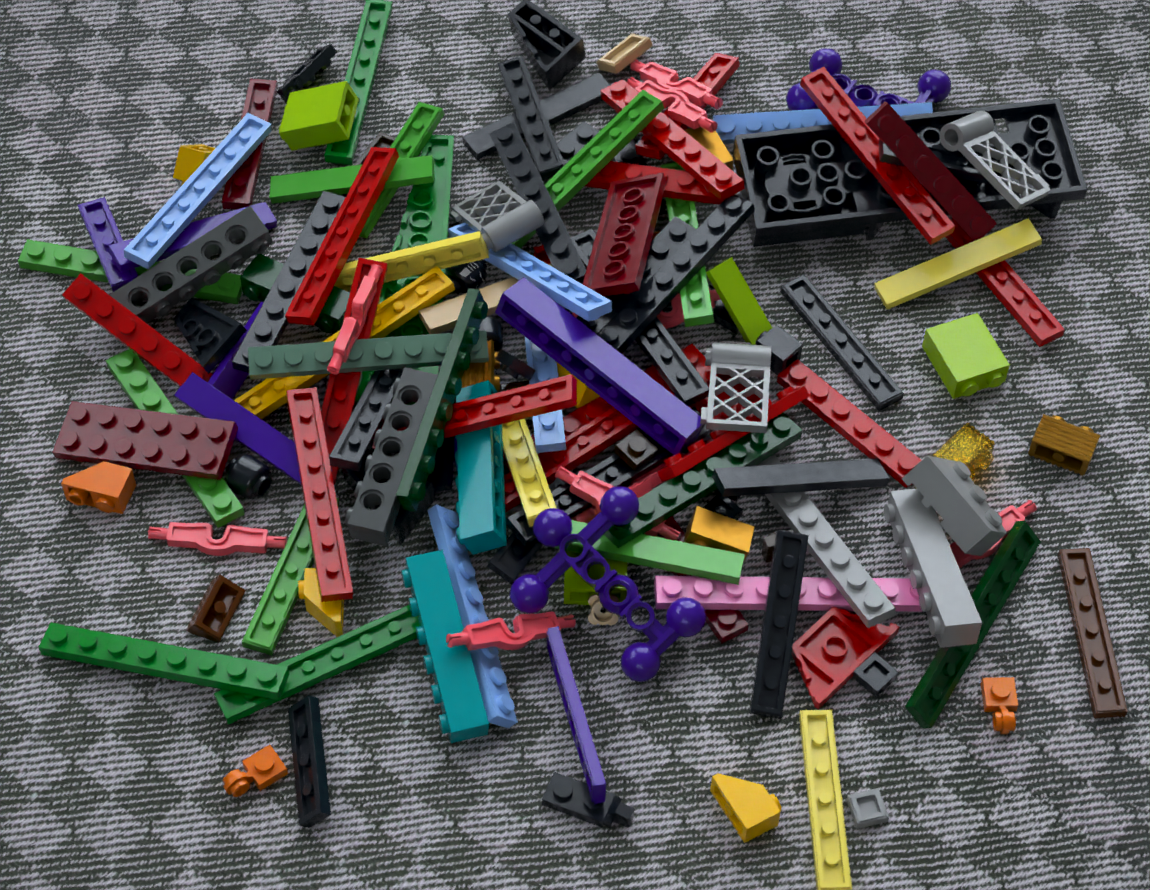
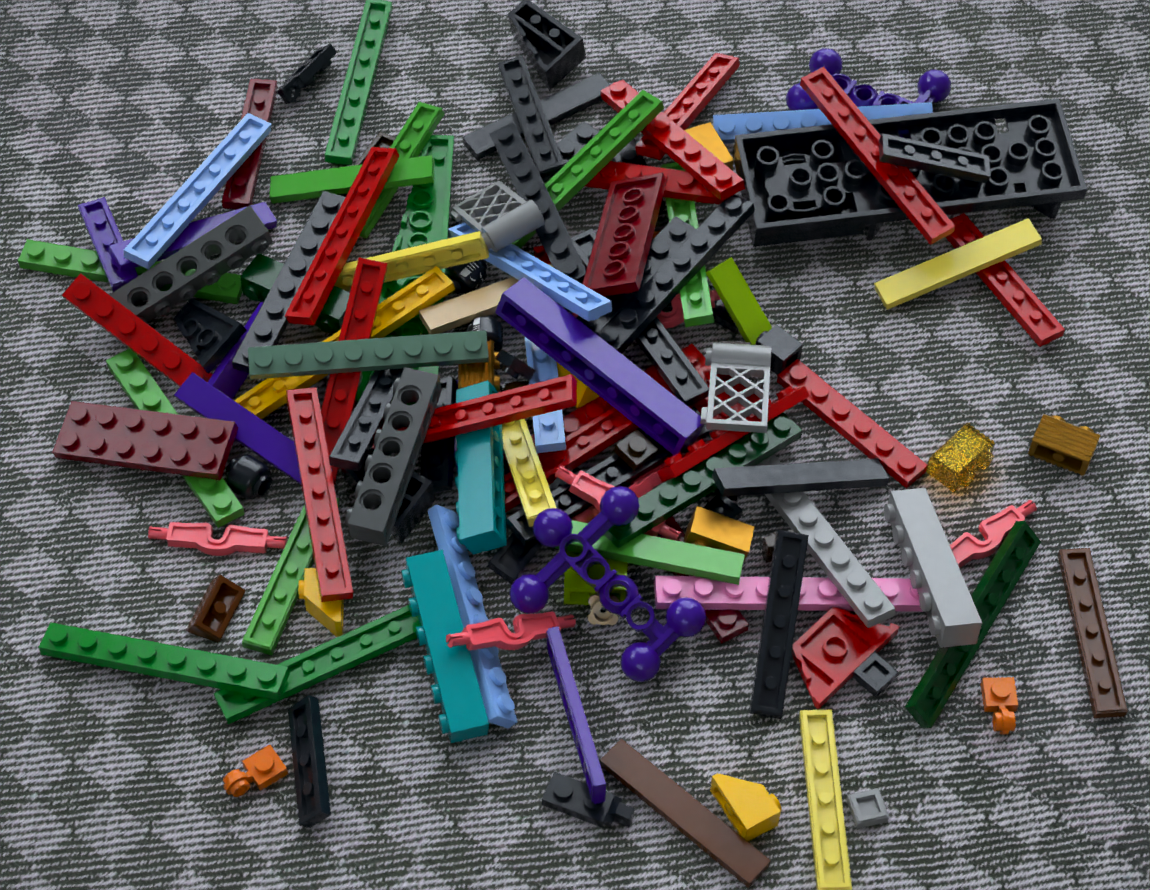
orange slope [61,461,136,514] -> none
yellow slope [173,144,215,185] -> none
lime brick [279,81,359,151] -> none
coral piece [327,264,383,375] -> none
dark green plate [396,288,488,512] -> none
tan tile [597,34,653,74] -> none
coral piece [627,77,717,133] -> none
coral piece [630,59,723,109] -> none
black tile [780,274,904,411] -> none
dark red plate [864,102,997,241] -> none
light grey wedge [902,455,1007,556] -> none
lime brick [922,313,1010,399] -> none
light grey piece [940,111,1051,210] -> none
none -> reddish brown tile [600,738,771,888]

